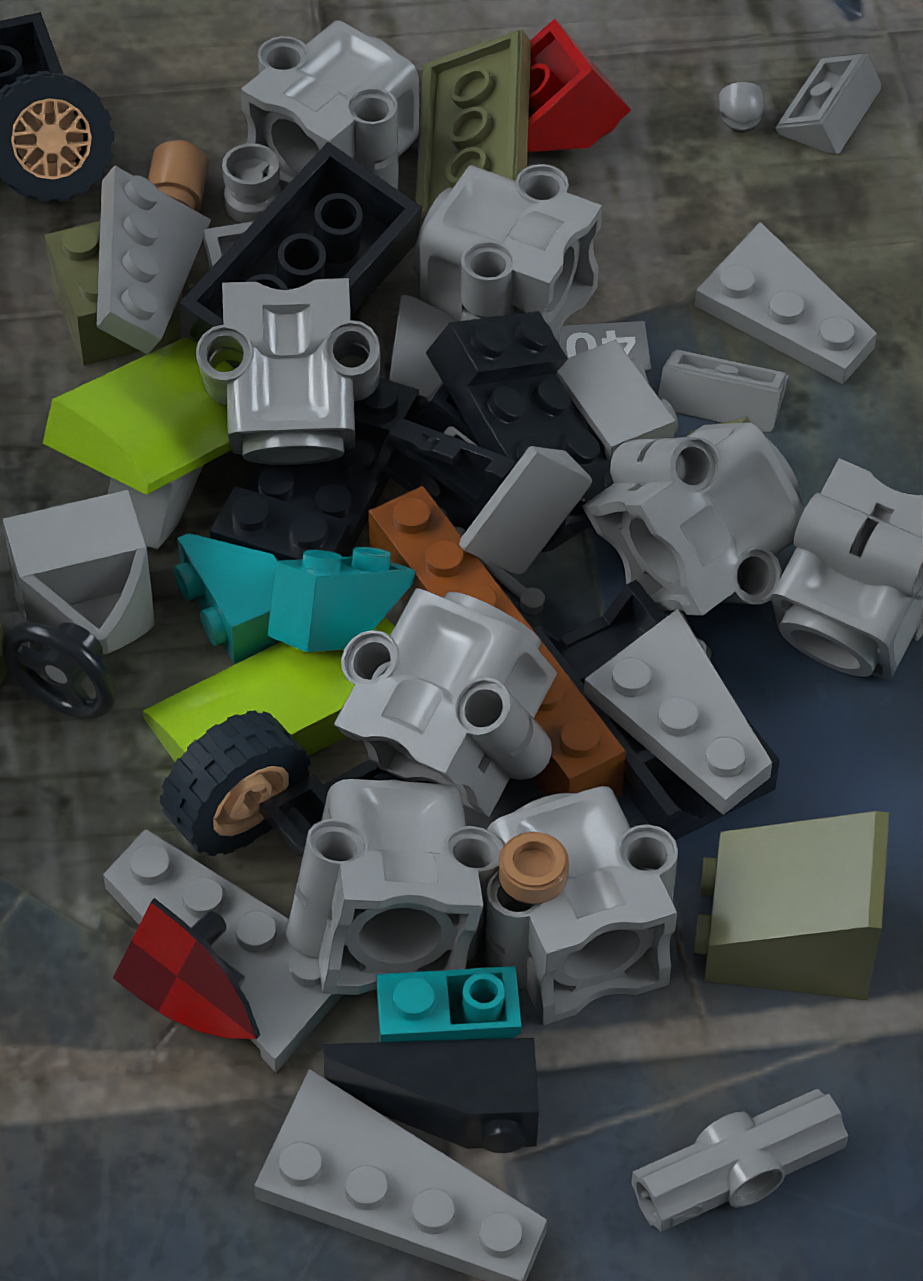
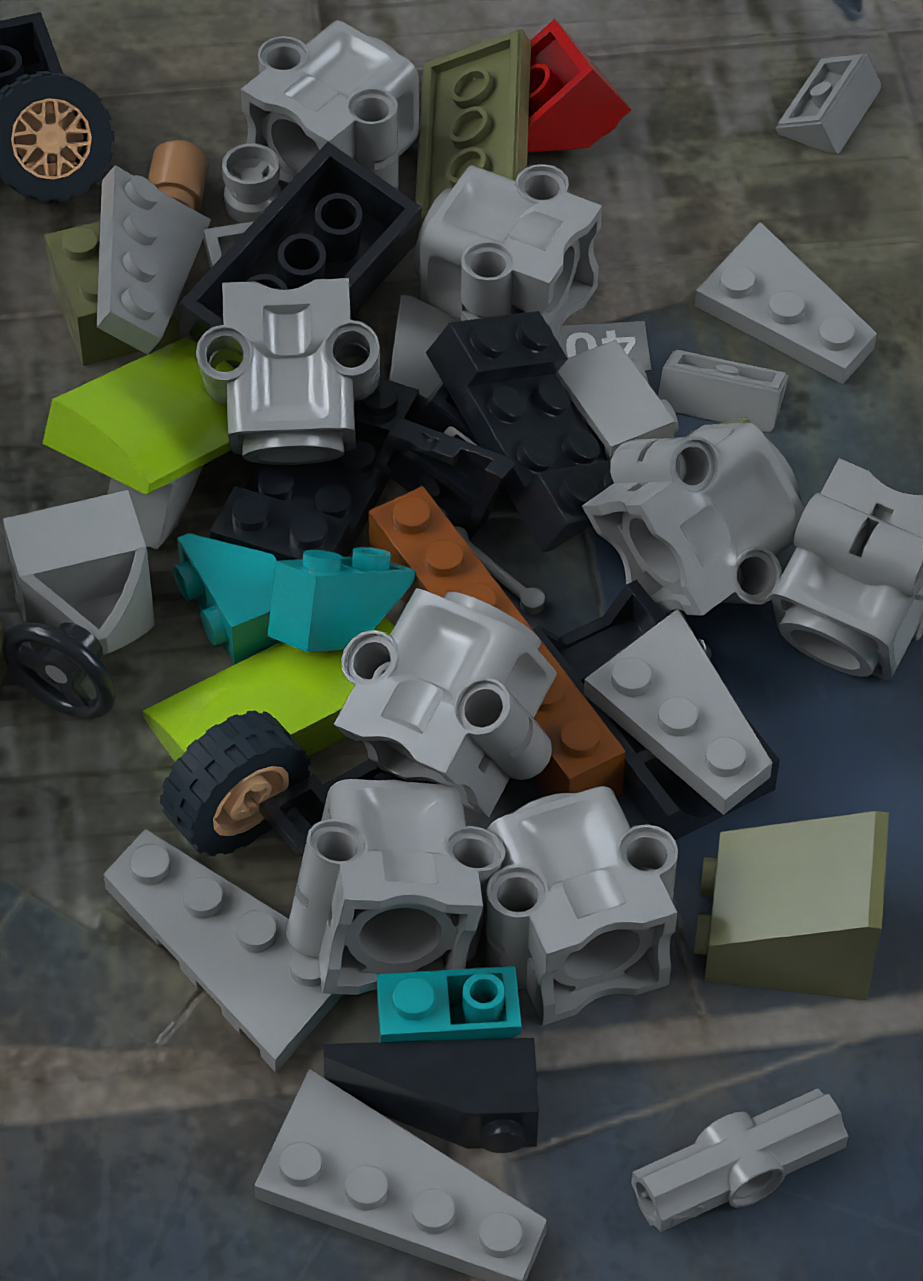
shield [113,898,260,1039] -> none
light grey slope [459,446,592,575] -> none
medium nougat tile [499,832,569,904] -> none
light grey hinge [719,82,764,131] -> none

